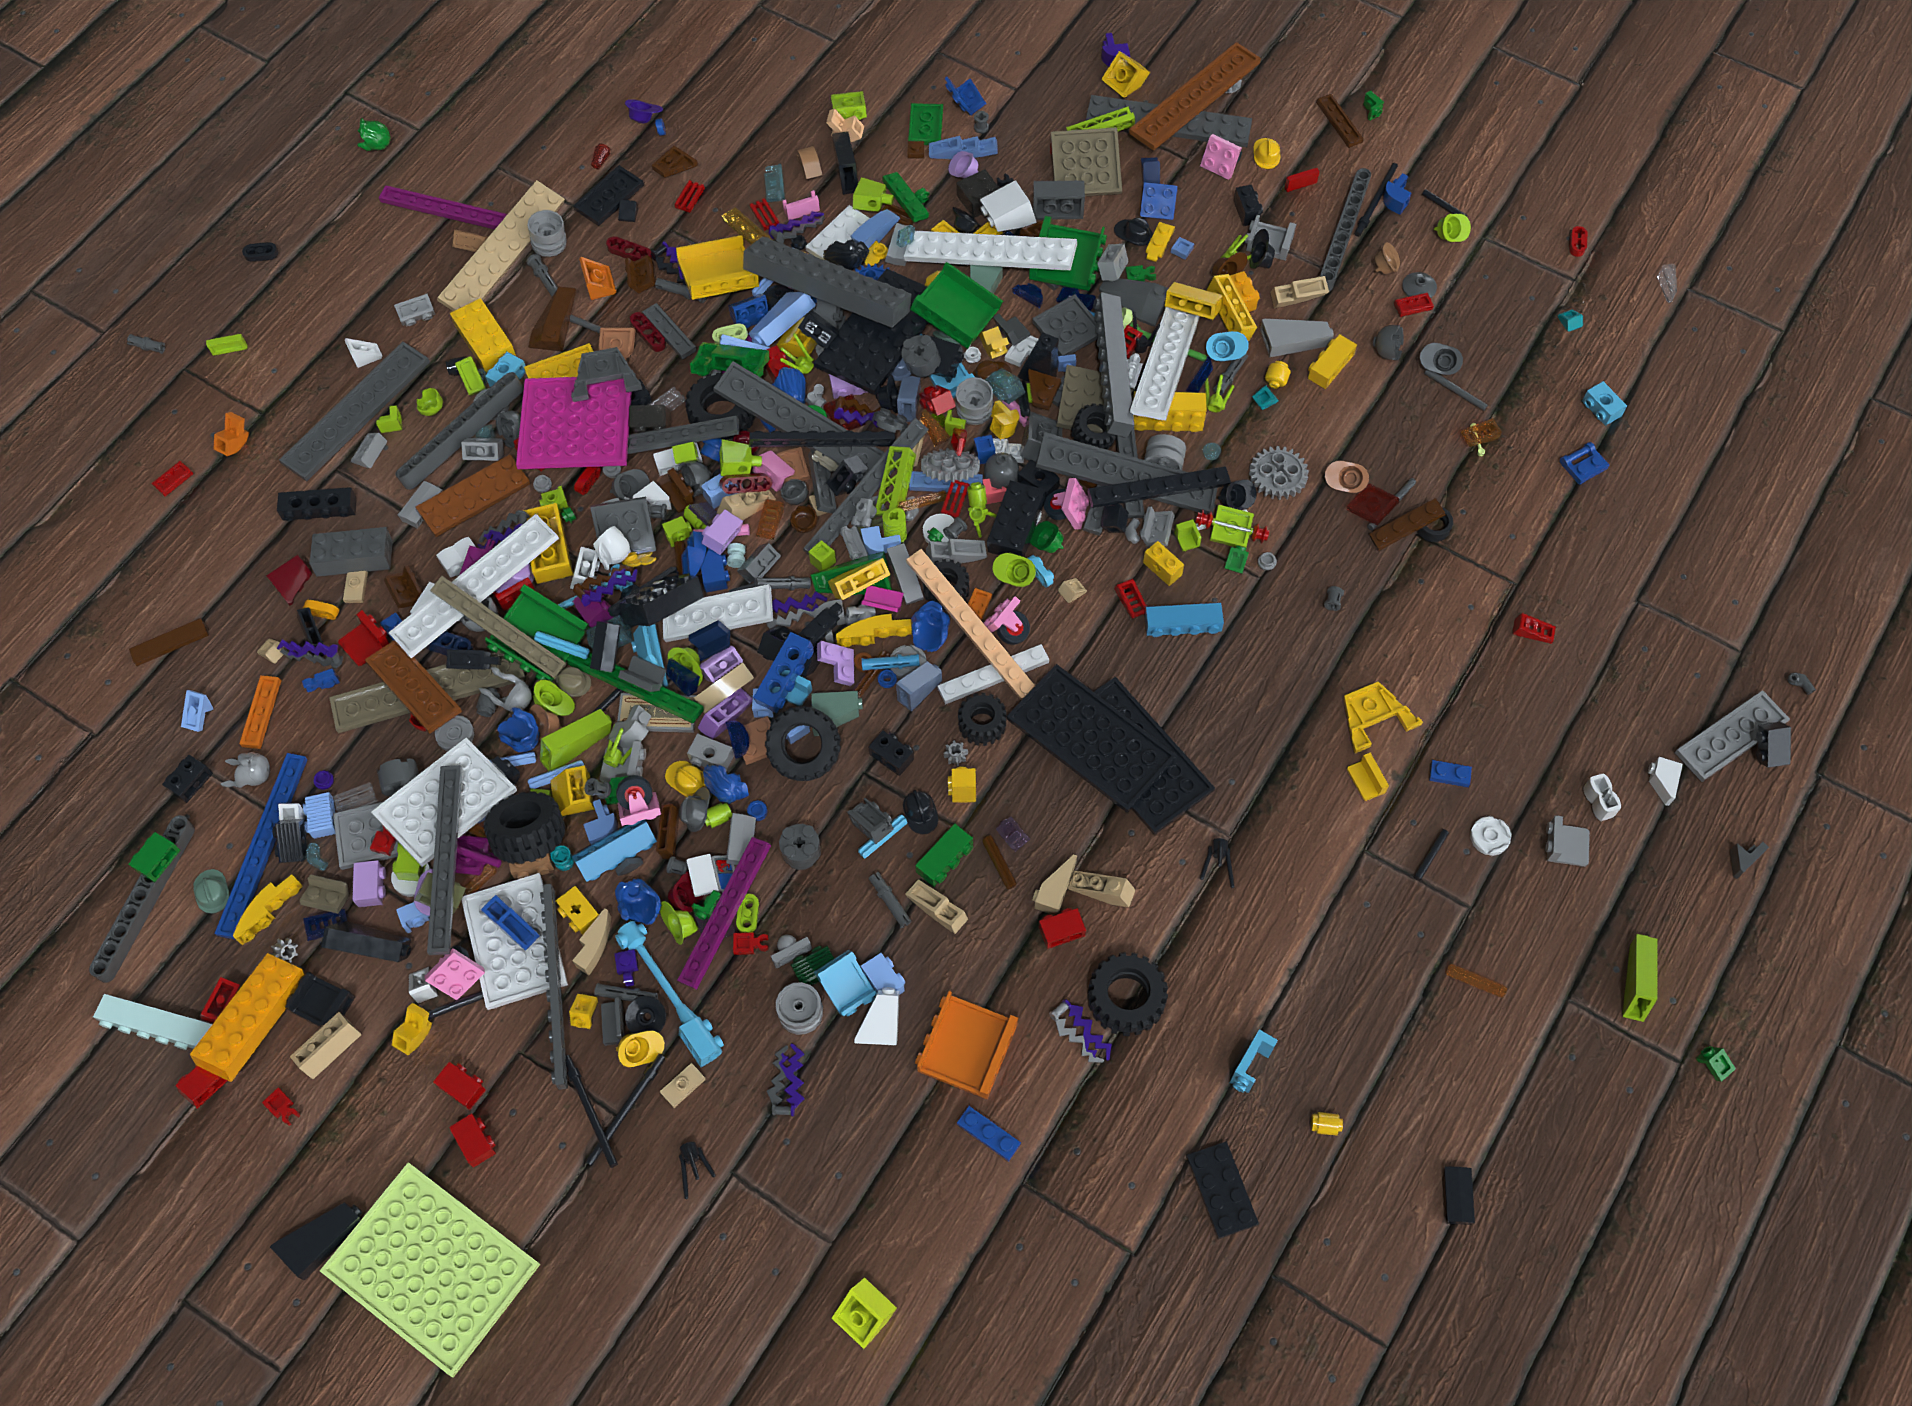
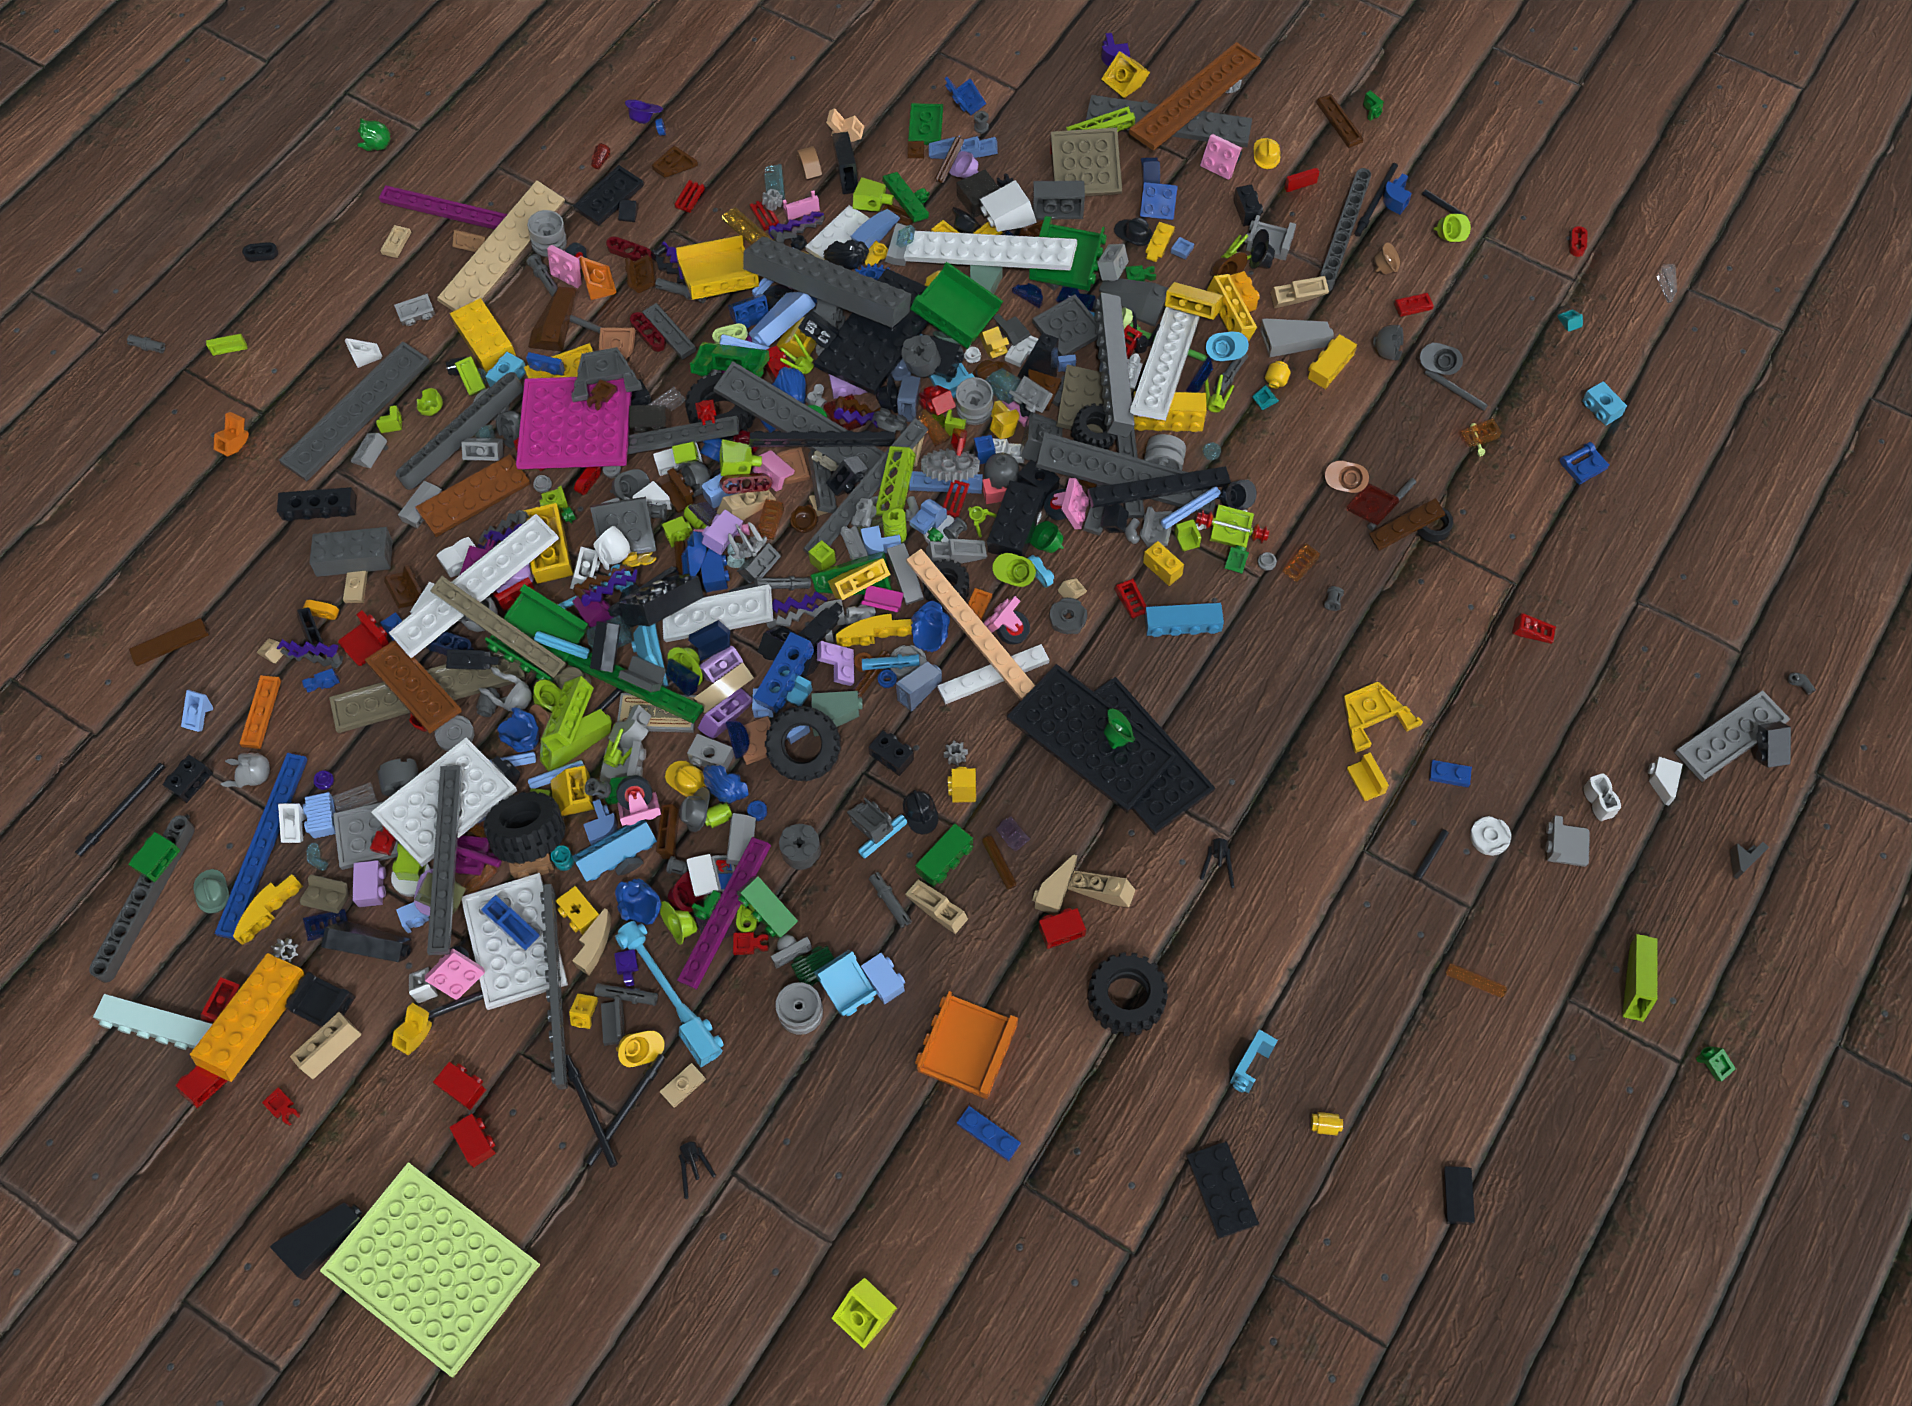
red plate [151,461,193,496] -> none
dark red slope [266,555,312,606] -> none
black brick [272,819,309,863] -> none
black dish [625,996,666,1034] -> none
piece [767,1044,804,1116] -> none
dark grey hair [780,479,808,505] -> none
lime plate [831,91,867,120] -> none
white slope [855,987,899,1045] -> none
clear orange axle [898,490,947,512] -> none
black tyre [958,693,1006,746] -> none
lime brick [967,482,987,509] -> none
piece [1049,999,1112,1063] -> none
light grey gear [1249,446,1309,500] -> none
dark grey dish [1402,272,1437,298] -> none
none -> black bar [75,763,166,857]
none -> tan plate [380,225,411,258]
none -> blue plate [526,352,565,376]
none -> lime fence [541,676,594,747]
none -> bright pink plate [547,242,587,288]
none -> reddish brown plate [587,379,617,411]
none -> red plate [695,400,716,426]
none -> light grey piece [728,522,767,559]
none -> brick [736,876,798,938]
none -> light grey gear [762,189,783,211]
none -> medium blue brick [910,499,947,535]
none -> reddish brown axle [935,136,964,183]
none -> light grey bracket [1009,376,1053,413]
none -> dark grey plate [1049,598,1087,634]
none -> green piece [1104,709,1135,749]
none -> light blue axle [1160,487,1221,529]
none -> clear orange slope [1282,543,1321,582]

